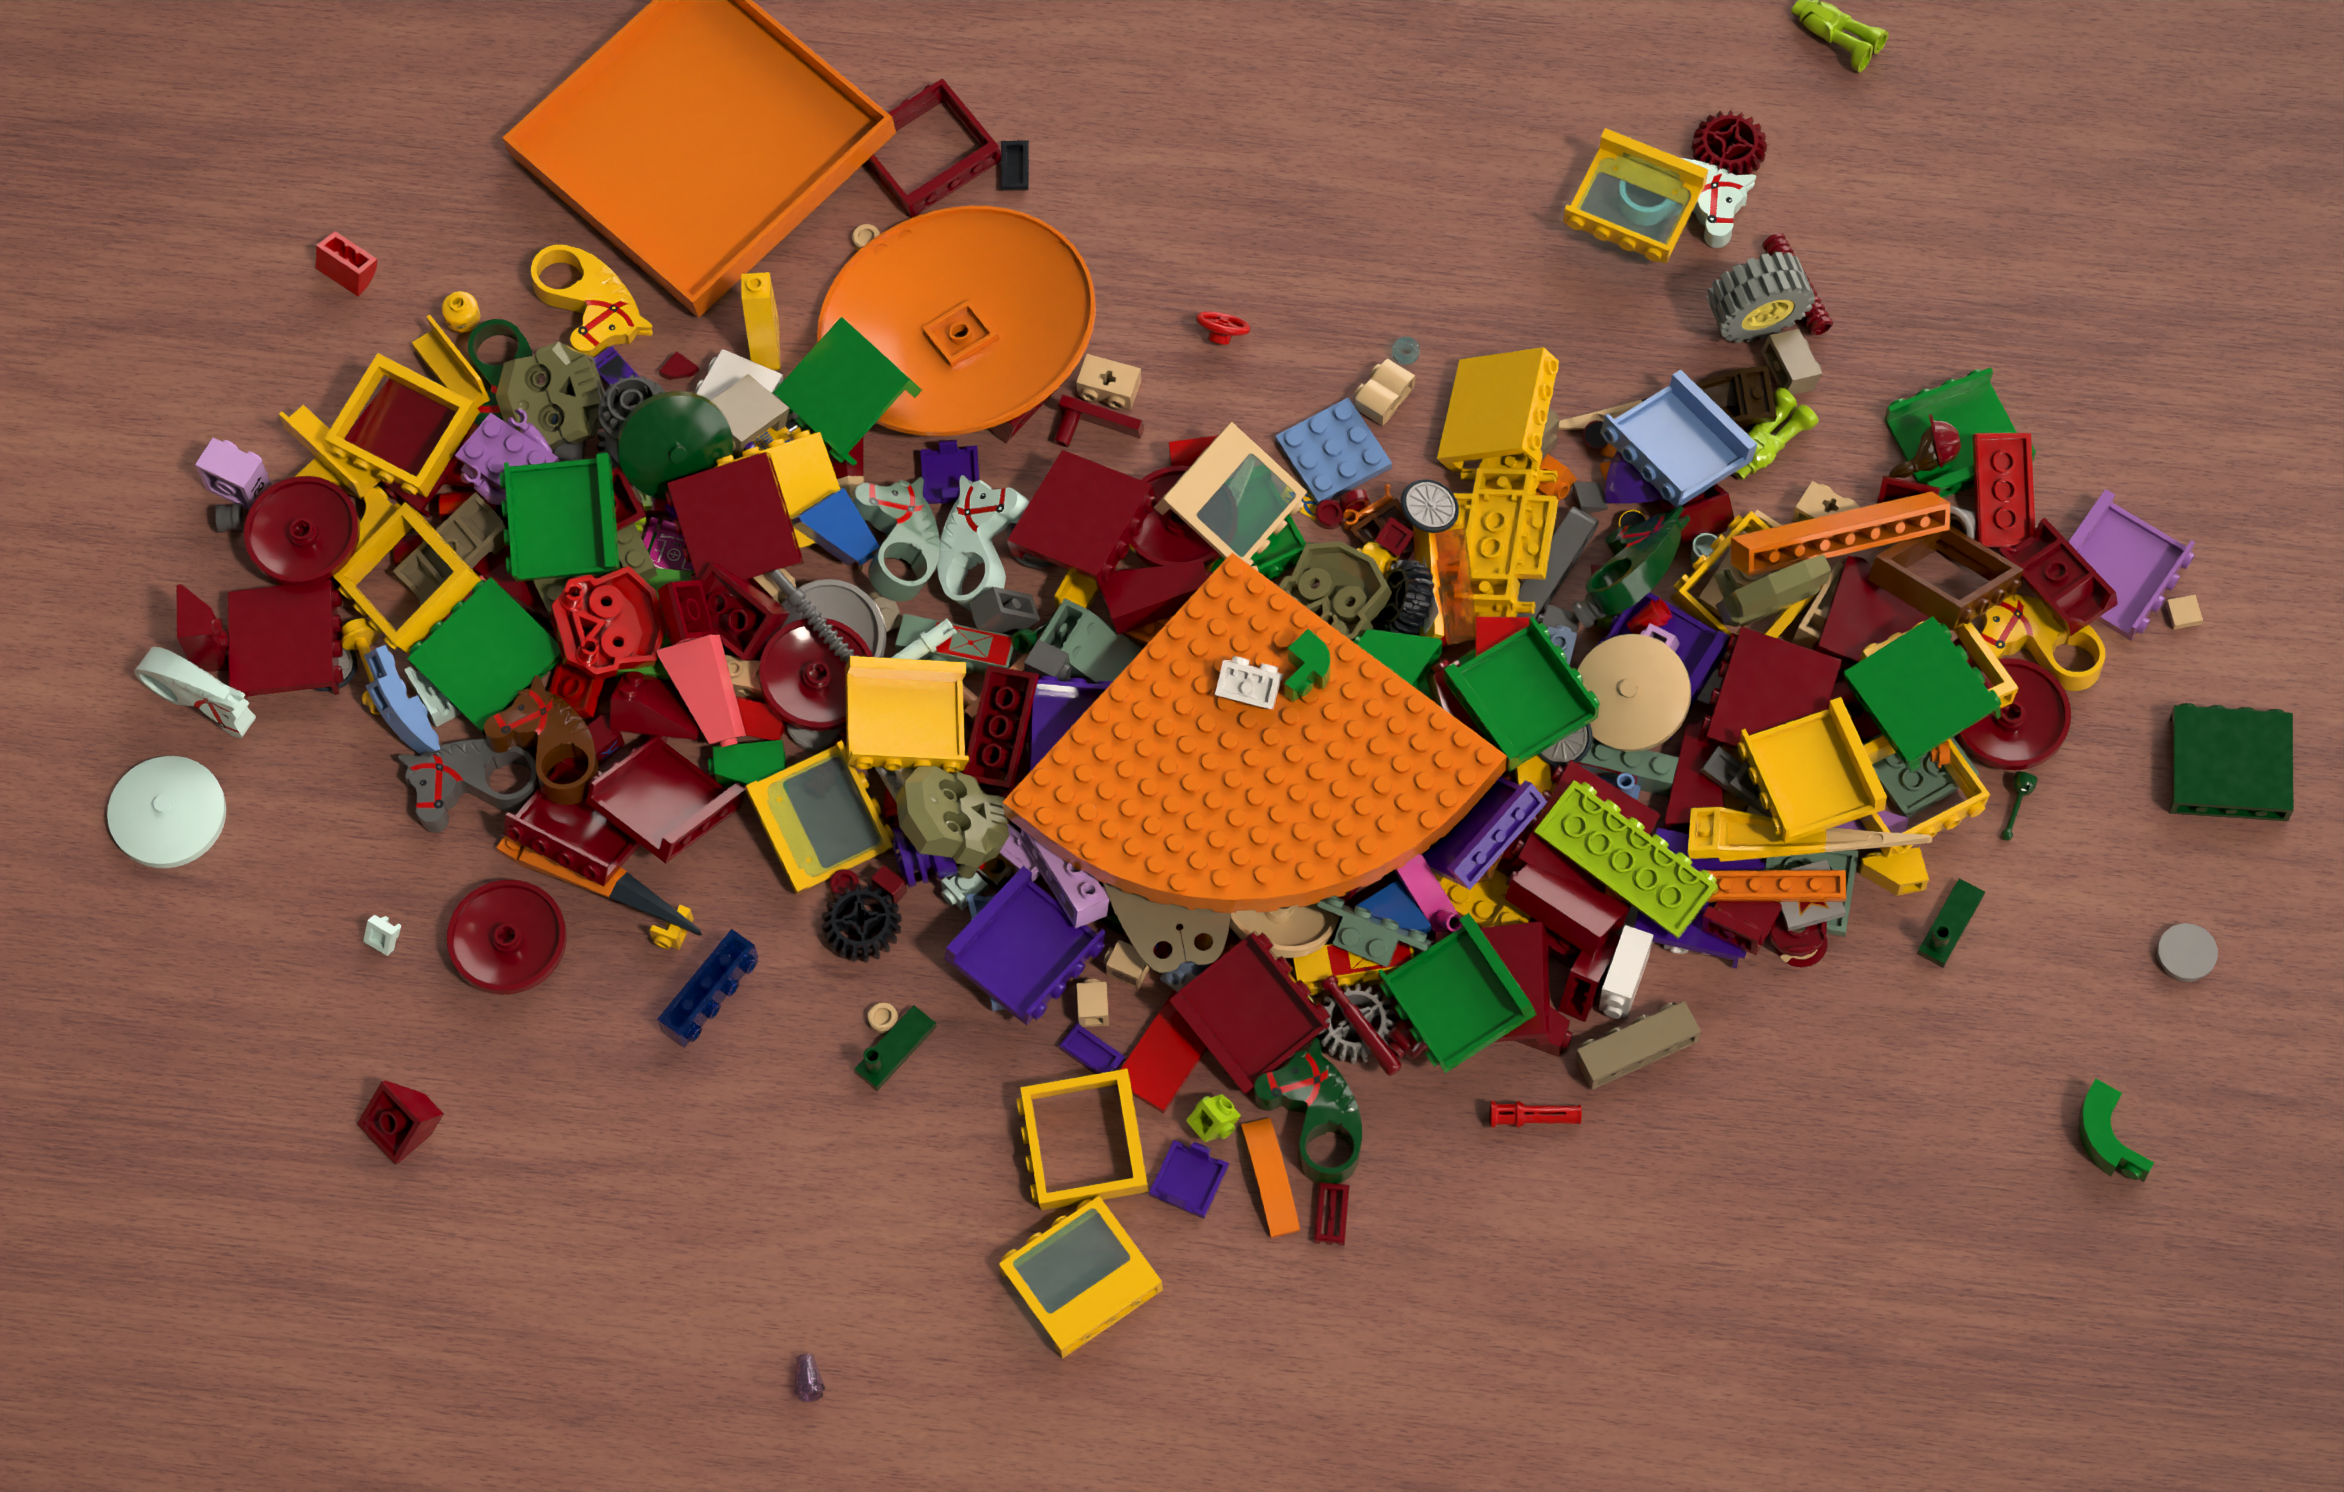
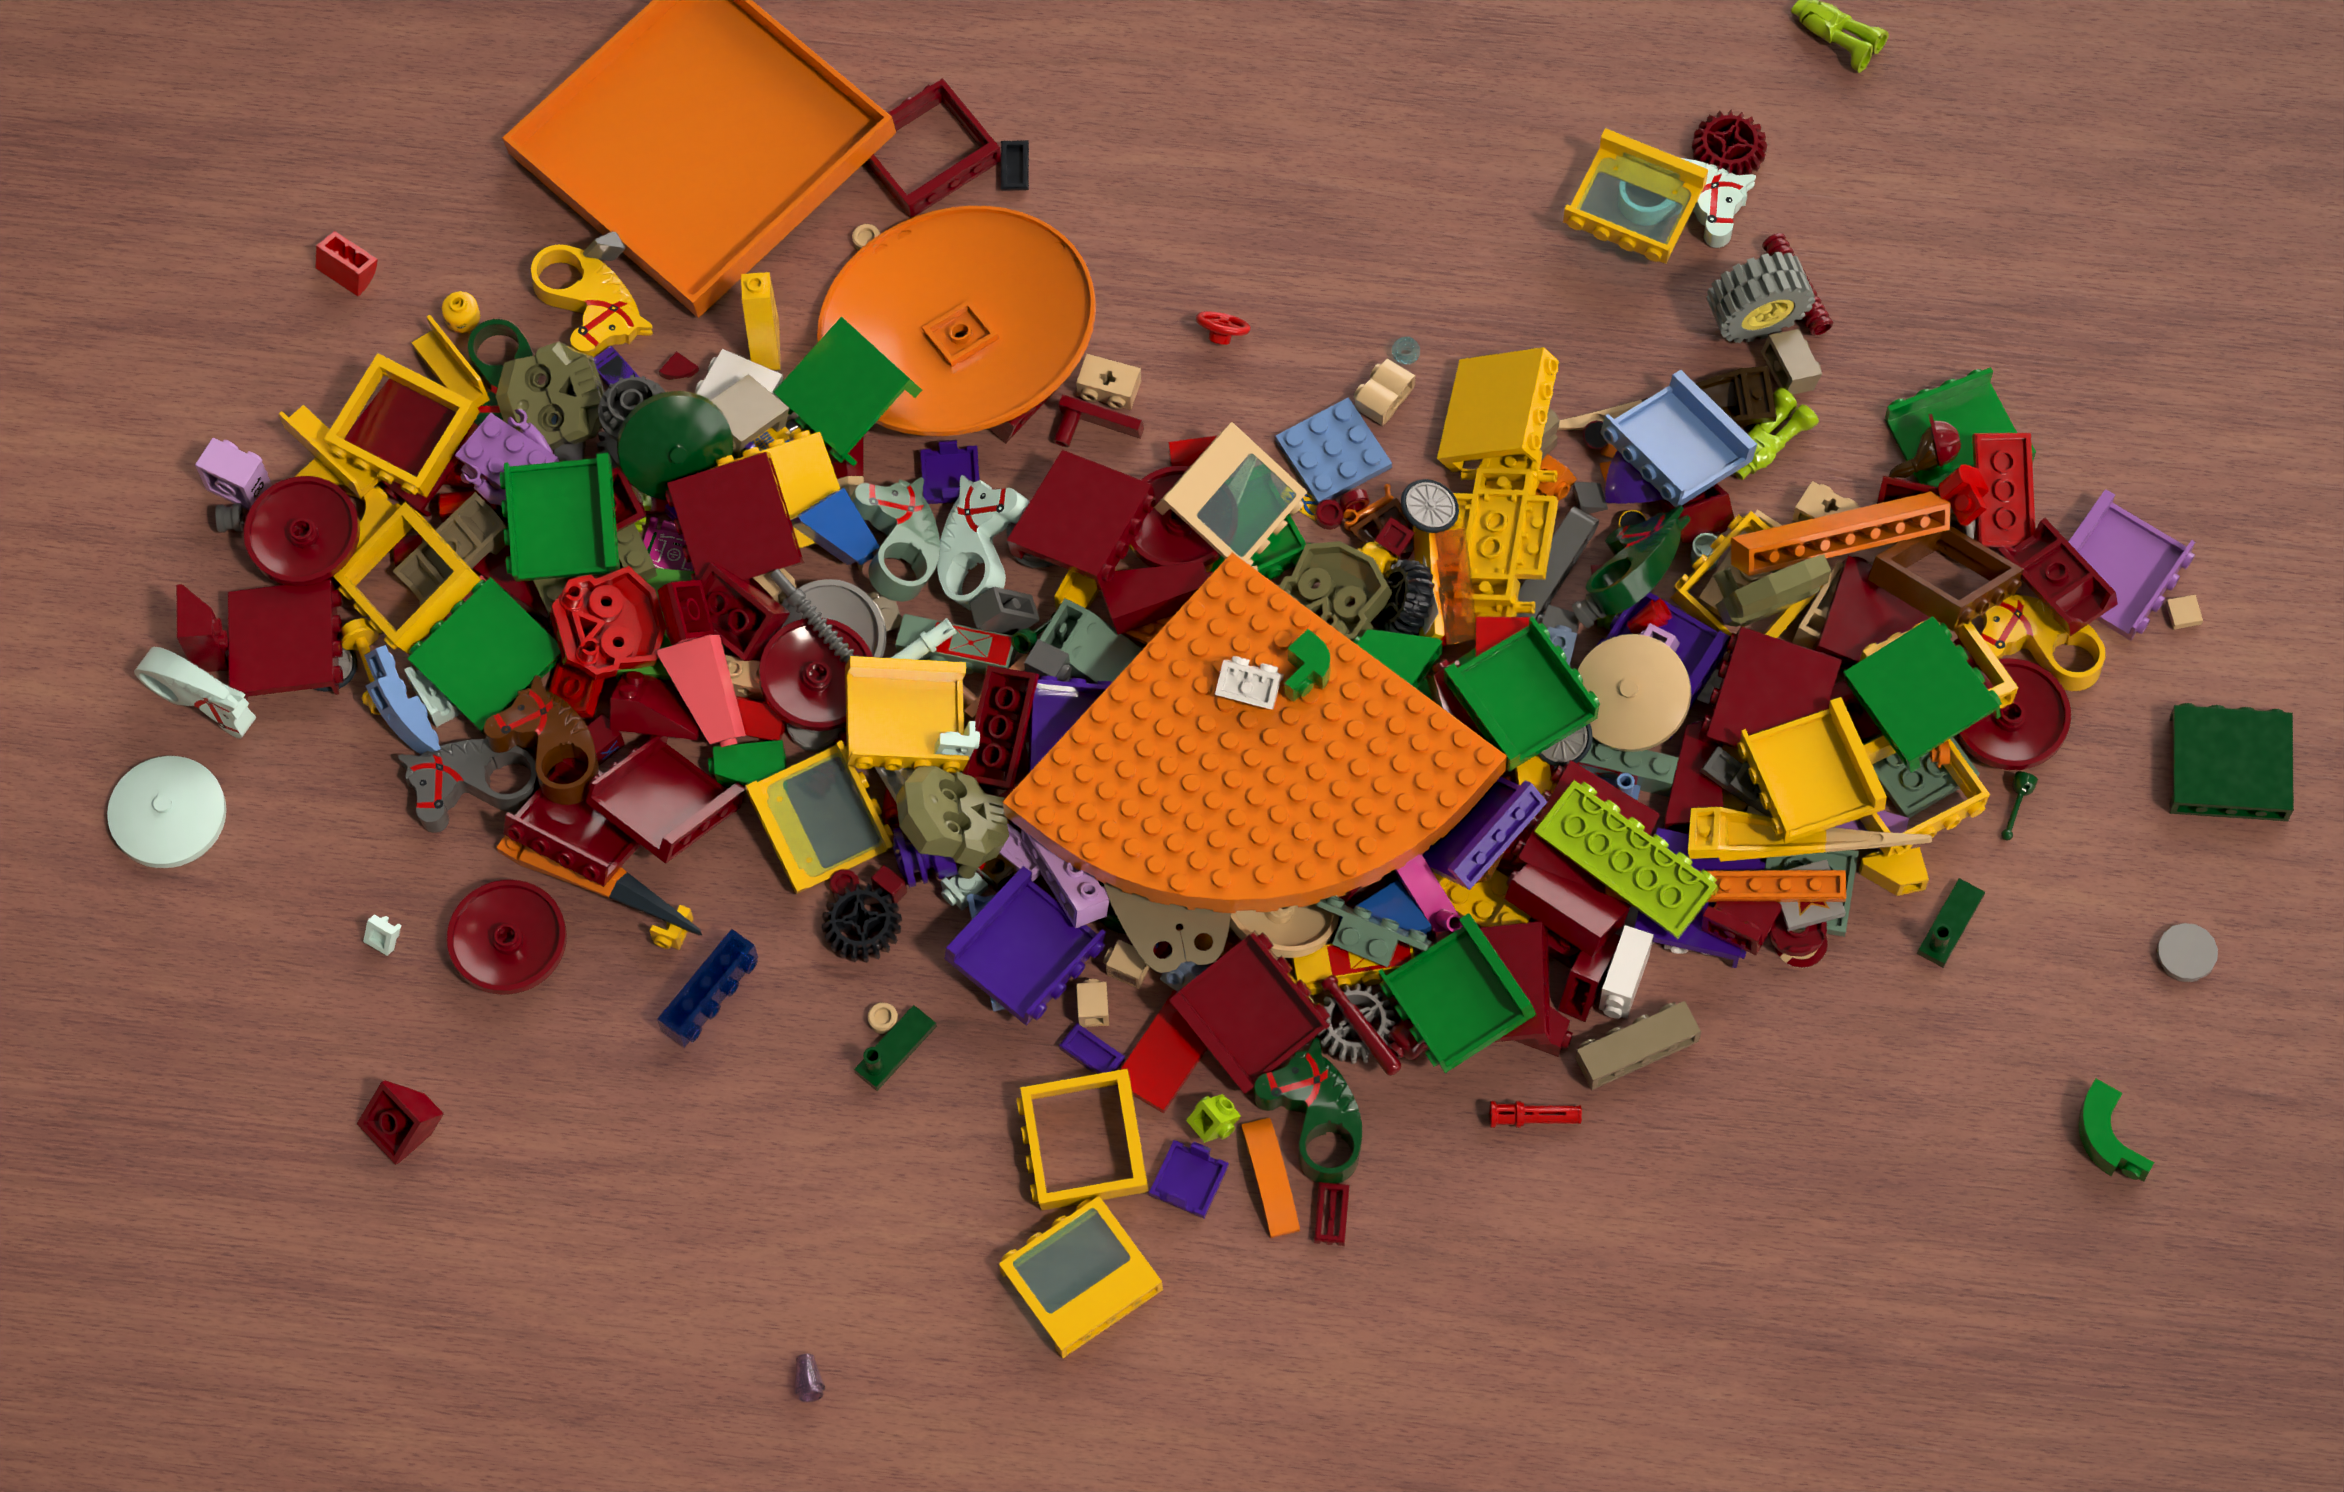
none -> dark grey slope [583,231,626,261]
none -> light aqua bracket [935,721,980,758]
none -> red brick [1938,464,1990,526]

